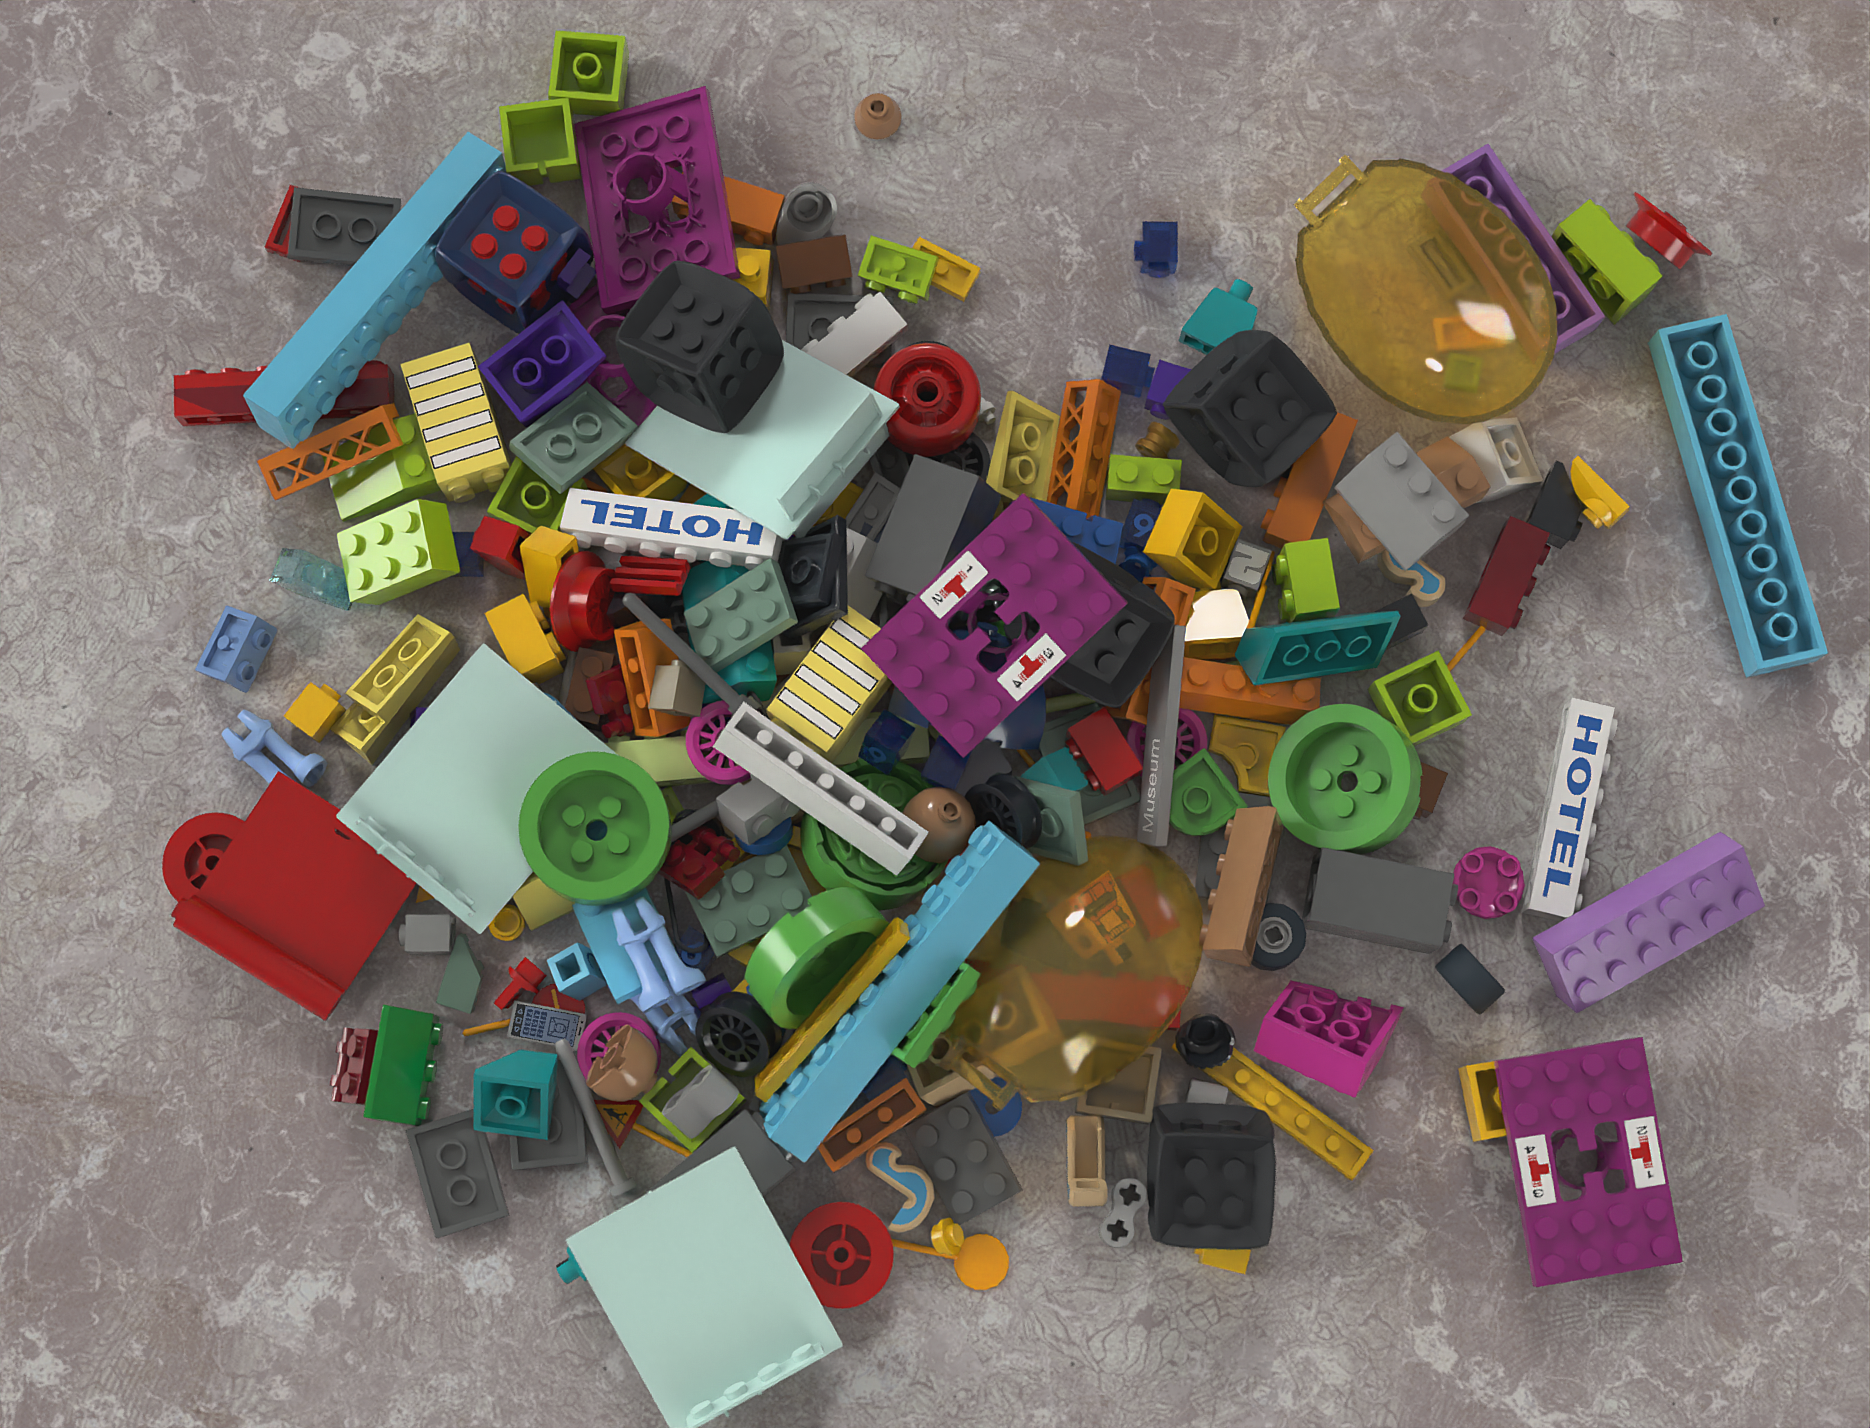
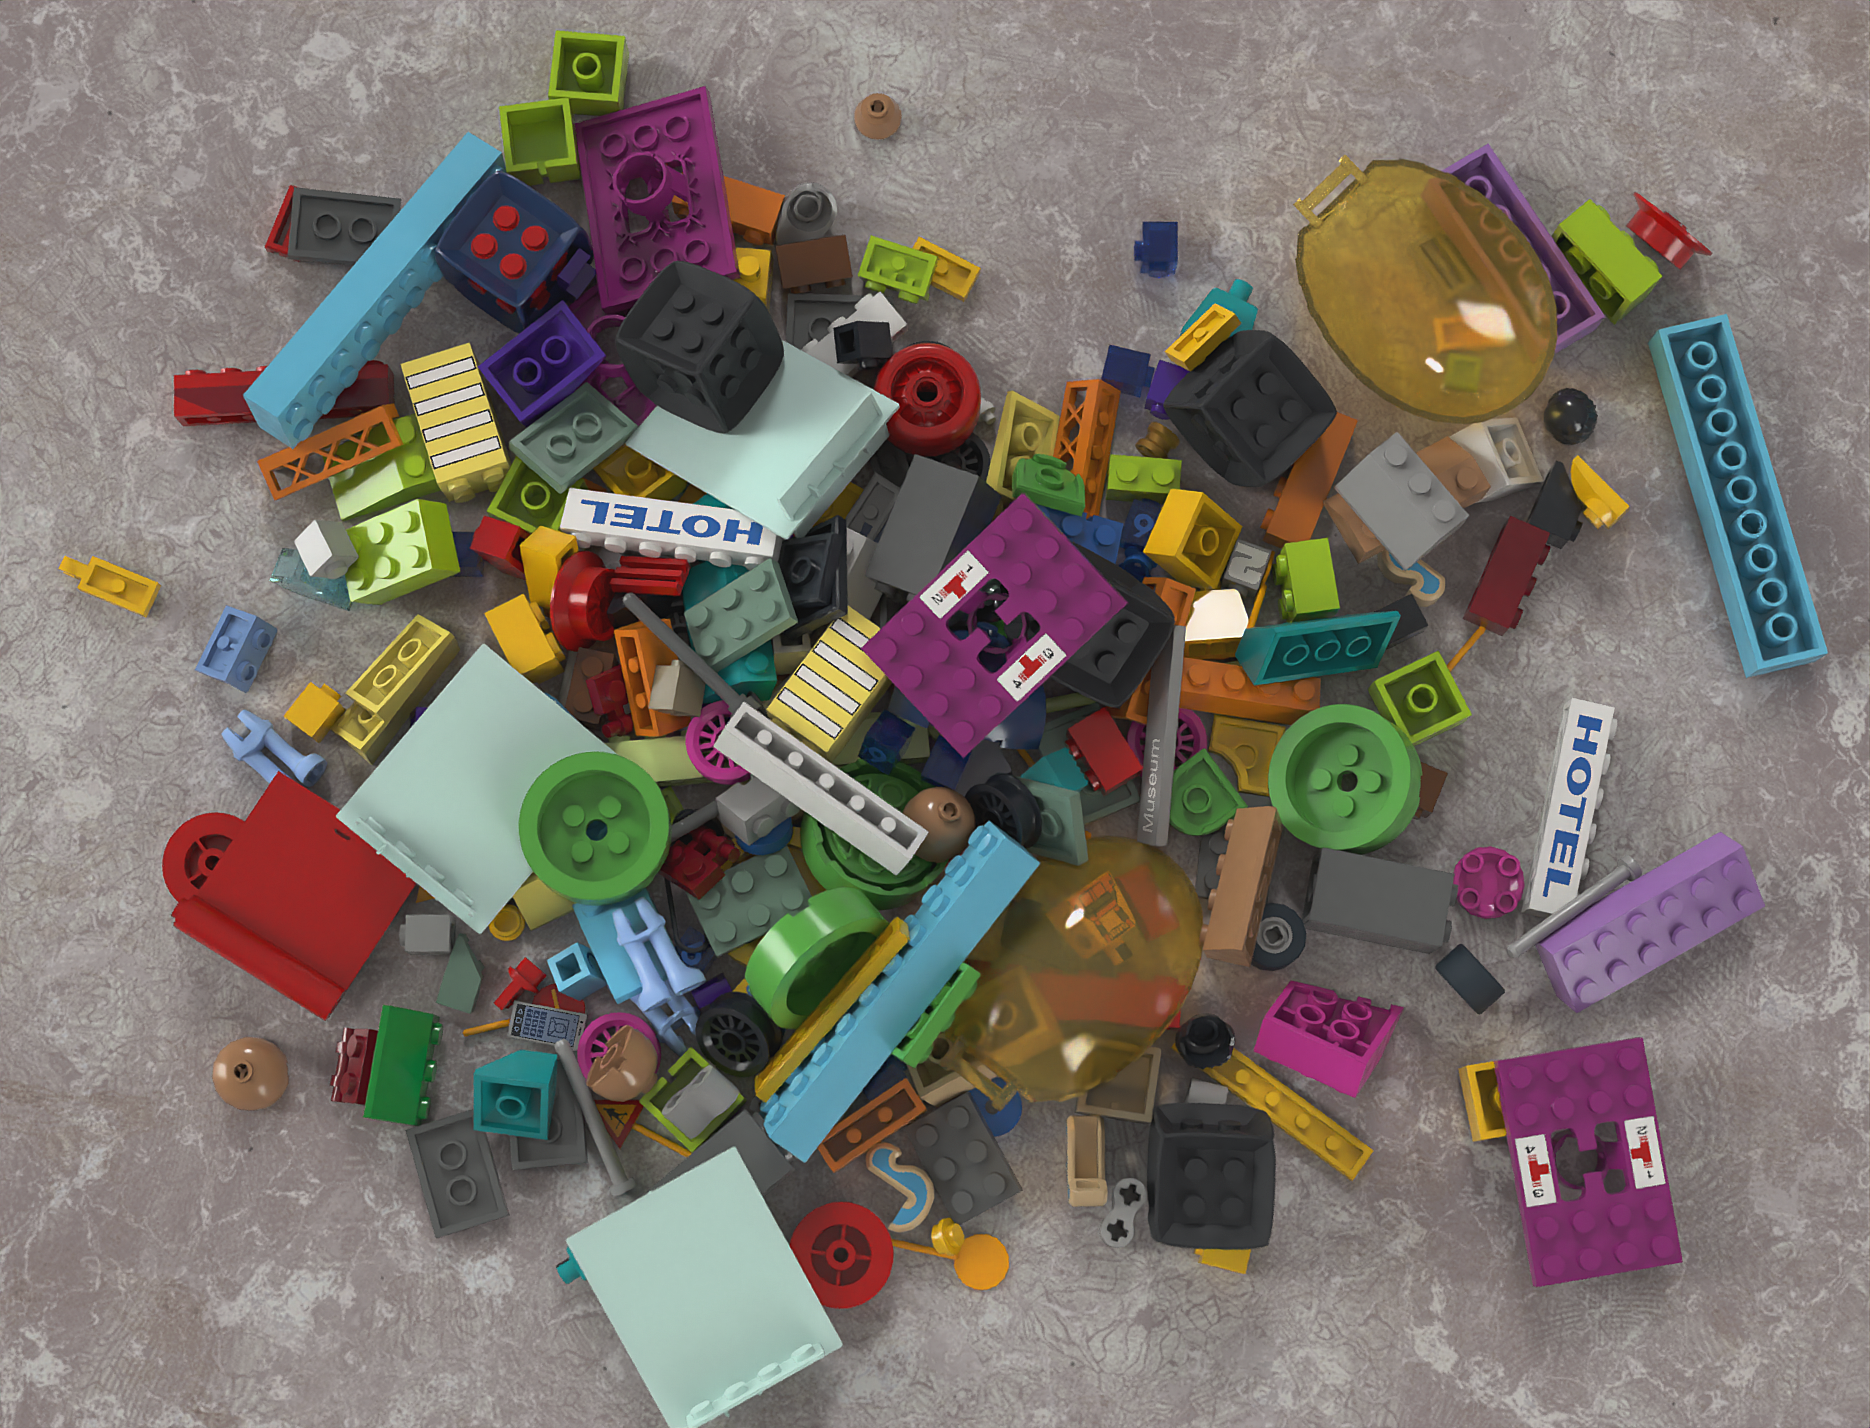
none -> yellow plate [58,556,161,618]
none -> medium nougat cylinder [212,1037,289,1111]
none -> light grey brick [294,520,359,579]
none -> black brick [833,321,893,370]
none -> bright green tile [1012,454,1085,516]
none -> yellow plate [1165,303,1241,372]
none -> light grey bar [1507,855,1642,958]
none -> black hair [1544,388,1598,445]

